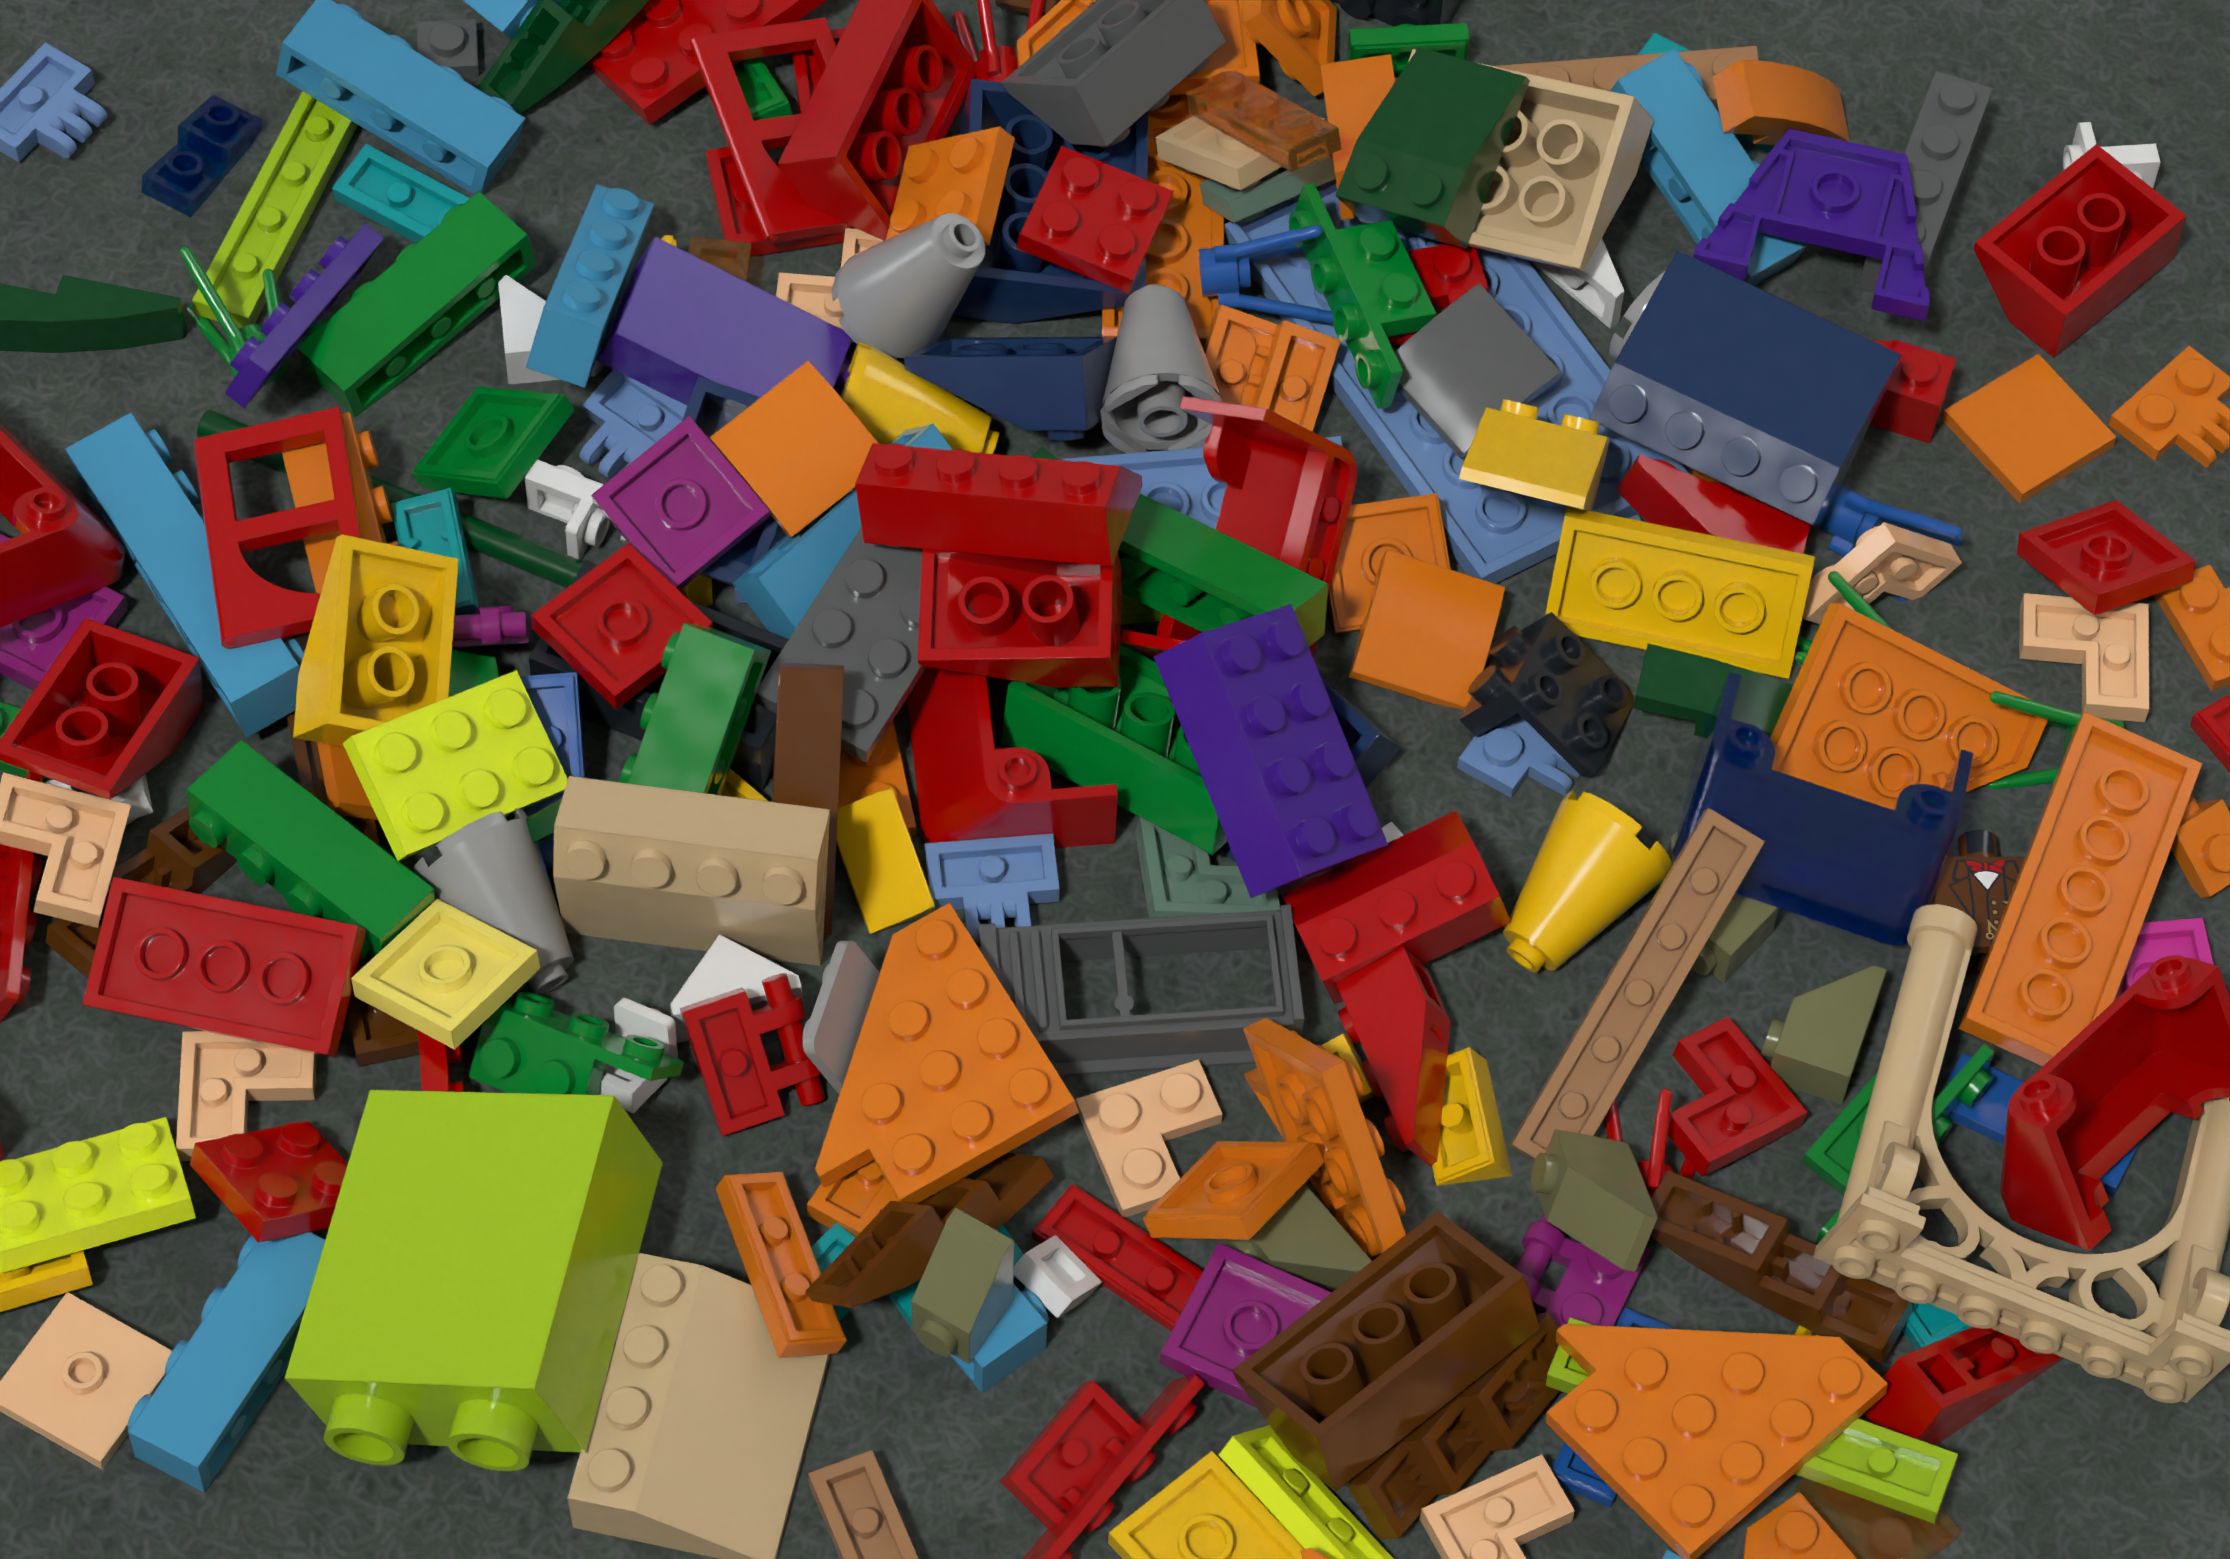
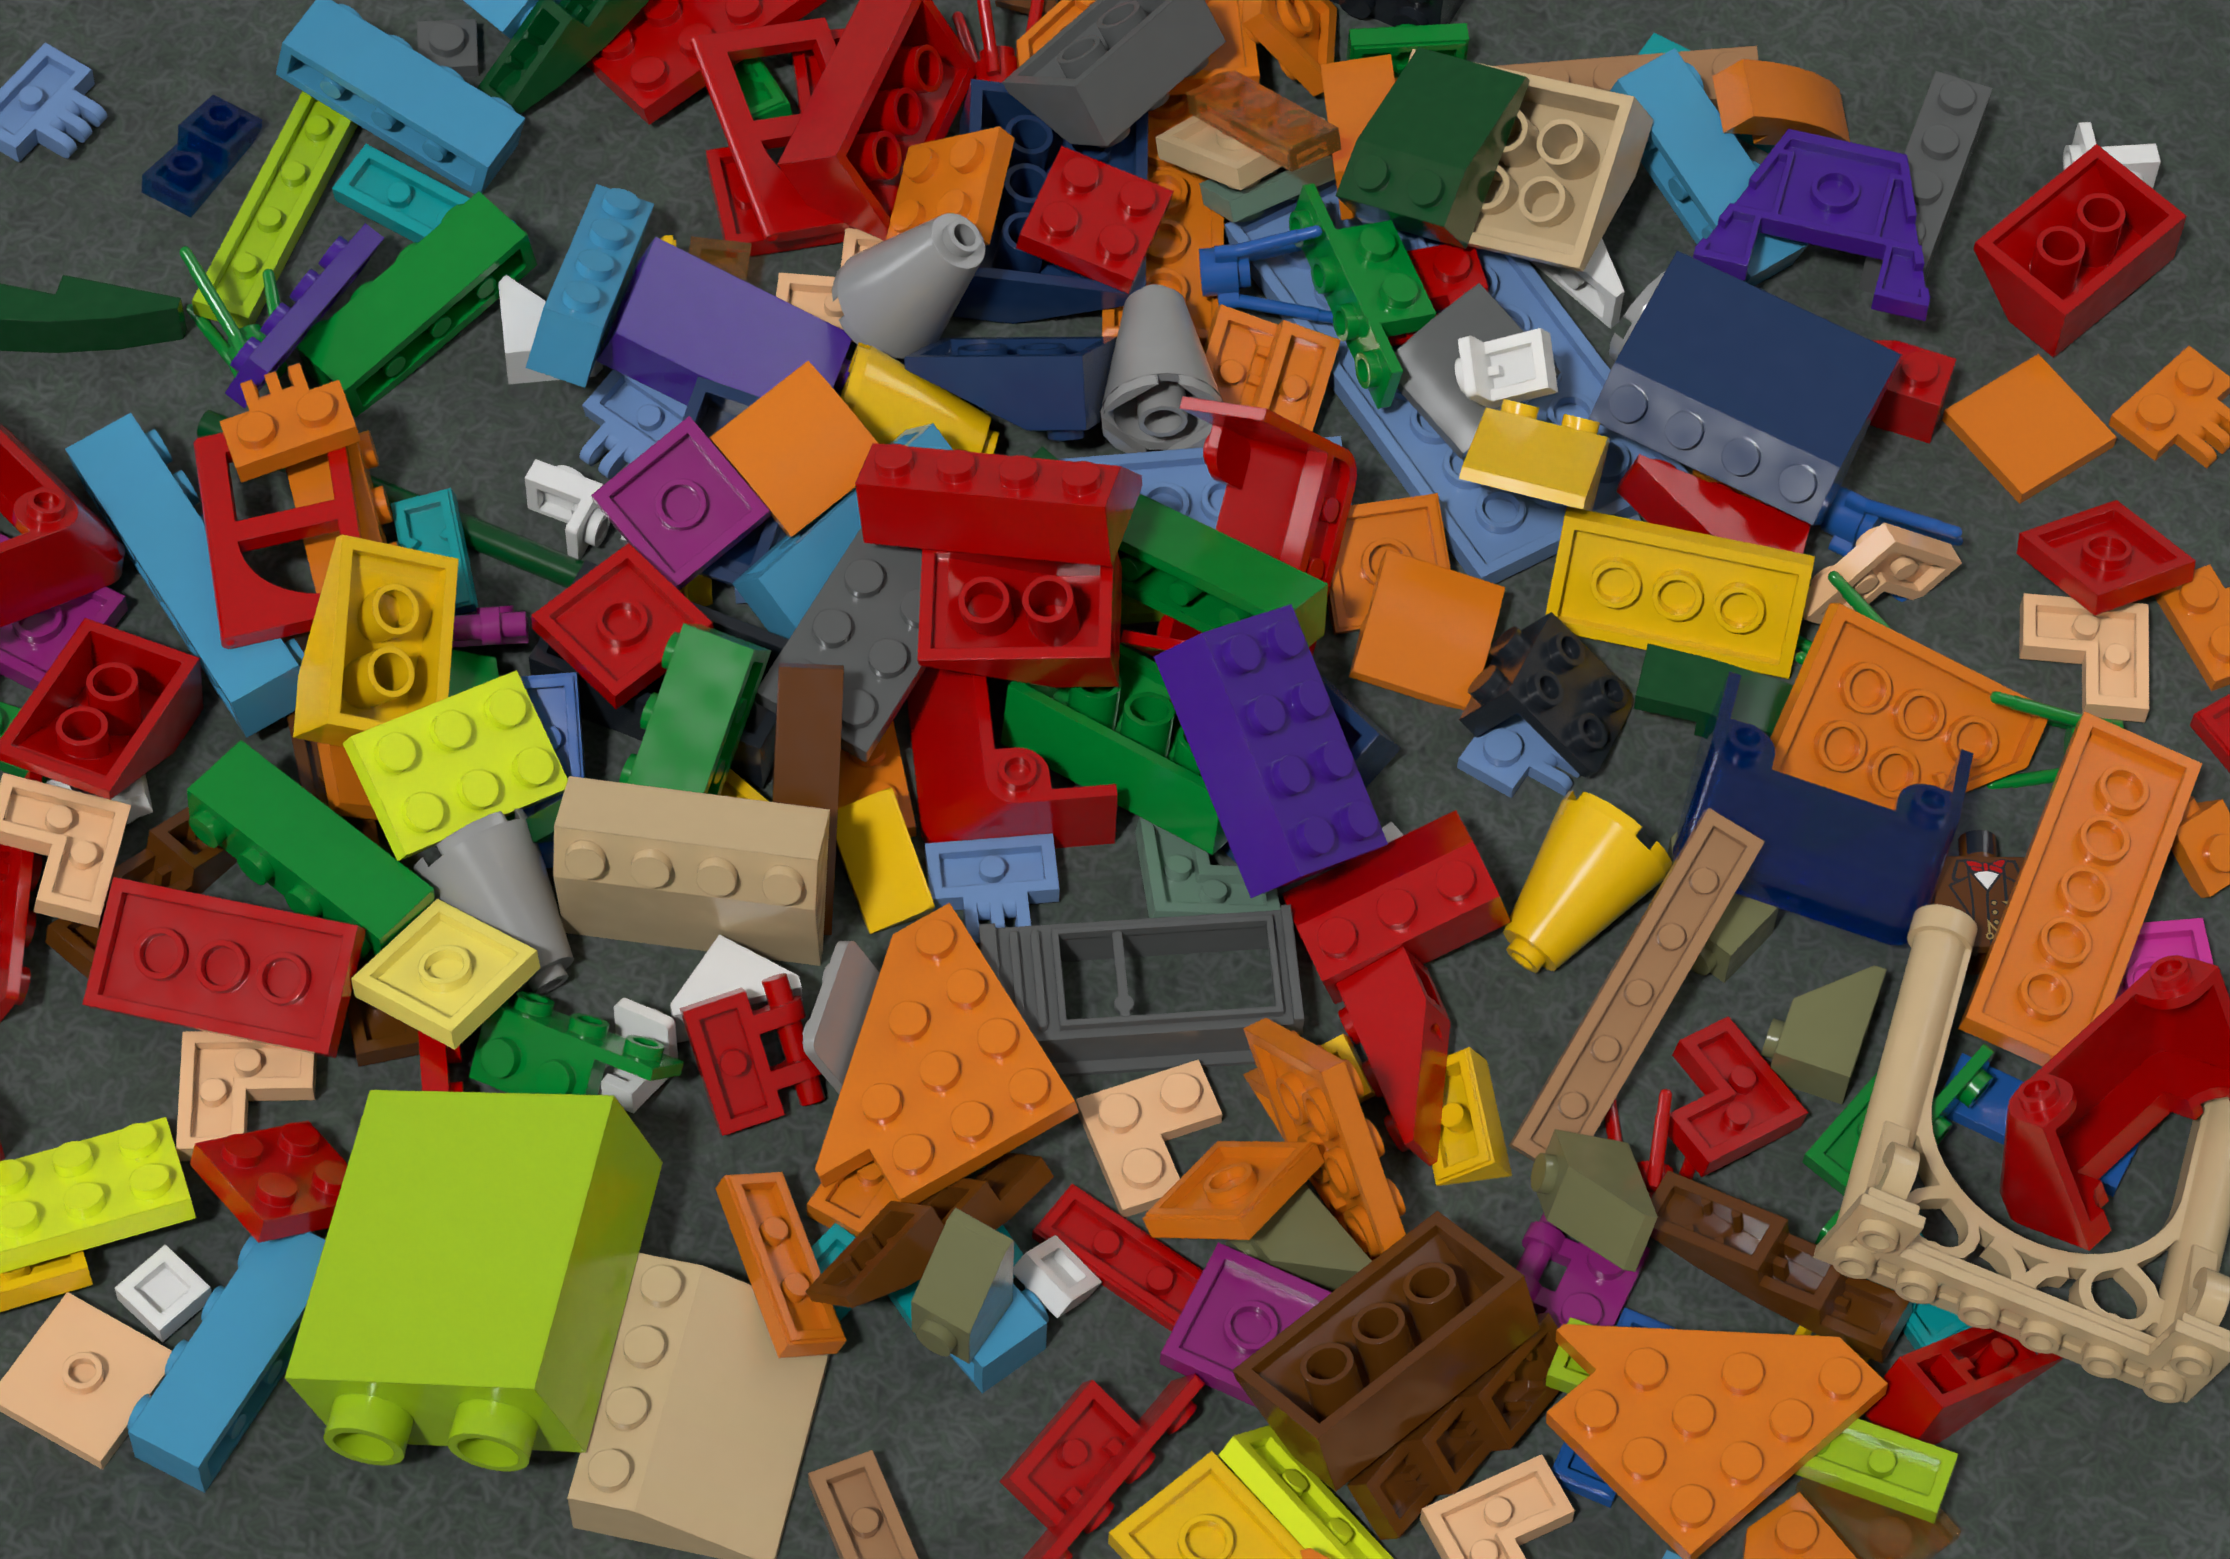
green tile [411,386,575,499] -> none
none -> white plate [114,1245,212,1342]
none -> orange hinge [219,363,361,483]
none -> white bracket [1455,328,1558,409]

